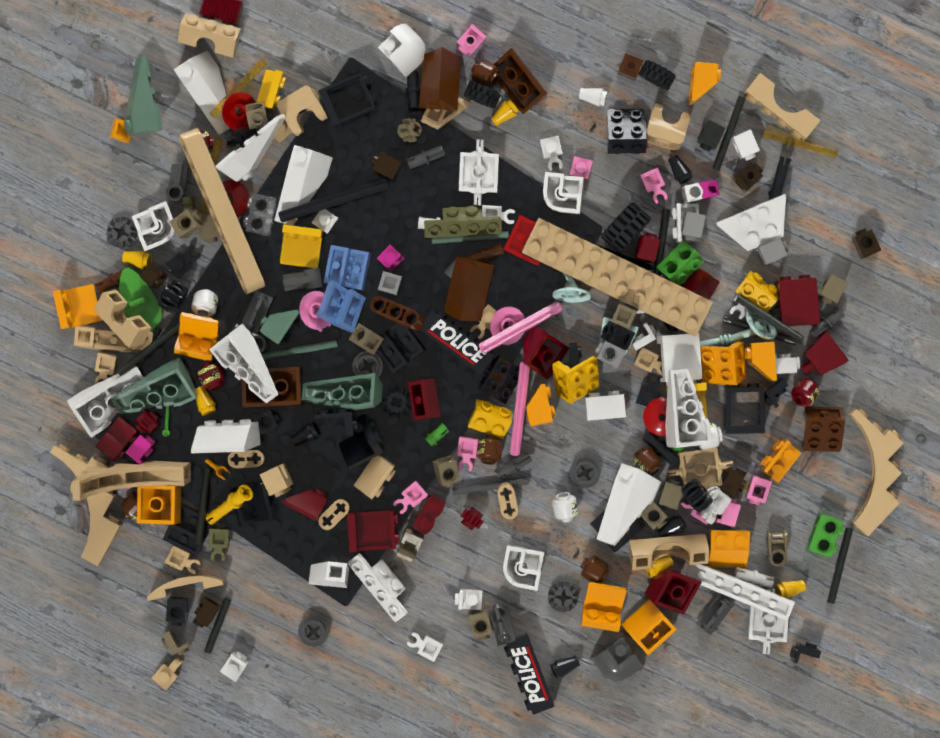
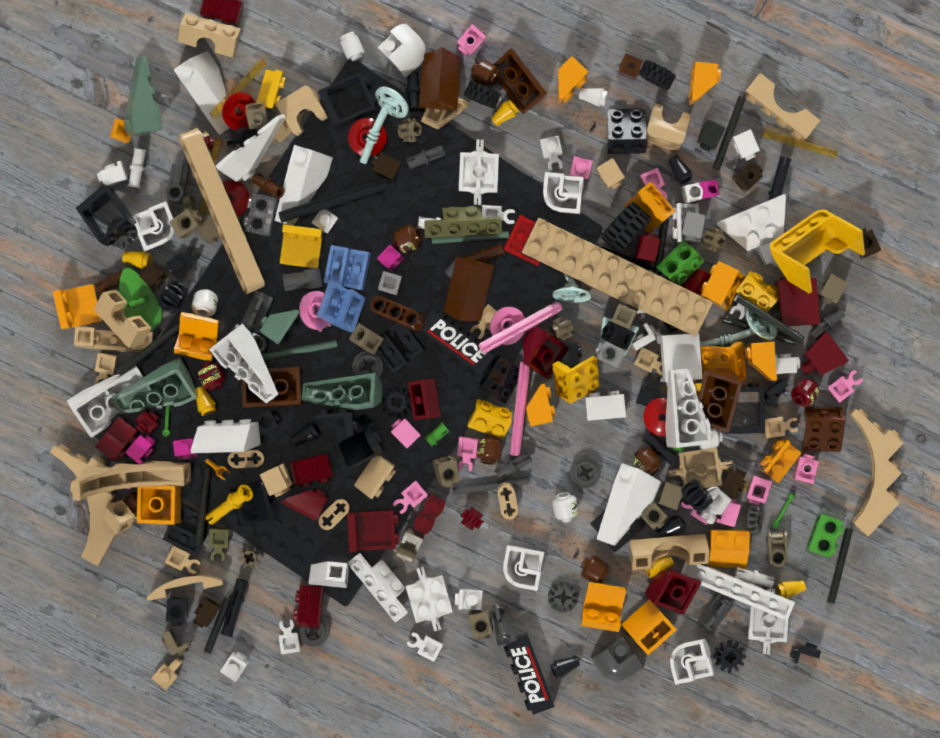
none -> black window [76,184,137,247]
none -> white brick [97,161,129,187]
none -> tan brick [102,500,135,535]
none -> white pin [128,148,146,188]
none -> dark pink brick [173,438,197,460]
none -> black pin [221,578,248,637]
none -> dark tan gear [238,546,262,569]
none -> reddish brown pin [251,173,285,199]
none -> white plate [278,619,301,654]
none -> dark red brick [290,453,334,488]
none -> dark red brick [293,585,324,628]
none -> white brick [340,32,365,62]
none -> red dish [348,118,387,156]
none -> light aqua dish [360,87,409,164]
none -> bright pink brick [391,418,421,448]
none -> reddish brown head [392,225,422,253]
none -> white plate [405,566,453,631]
none -> dark tan gear [550,316,574,341]
none -> light orange slope [557,56,588,104]
none -> tan brick [595,158,625,190]
none -> light orange bracket [625,182,676,233]
none -> white brick [670,639,715,685]
none -> reddish brown slope [698,368,743,433]
none -> light orange slope [701,261,745,311]
none -> dark tan gear [702,227,726,252]
none -> black gear [713,640,746,673]
none -> dark grey gear [747,505,763,536]
none -> tan plate [765,417,798,438]
none -> yellow windscreen [770,210,865,294]
none -> bright green hinge [772,493,795,529]
none -> bright pink brick [792,454,819,484]
none -> bright pink plate [827,370,863,403]

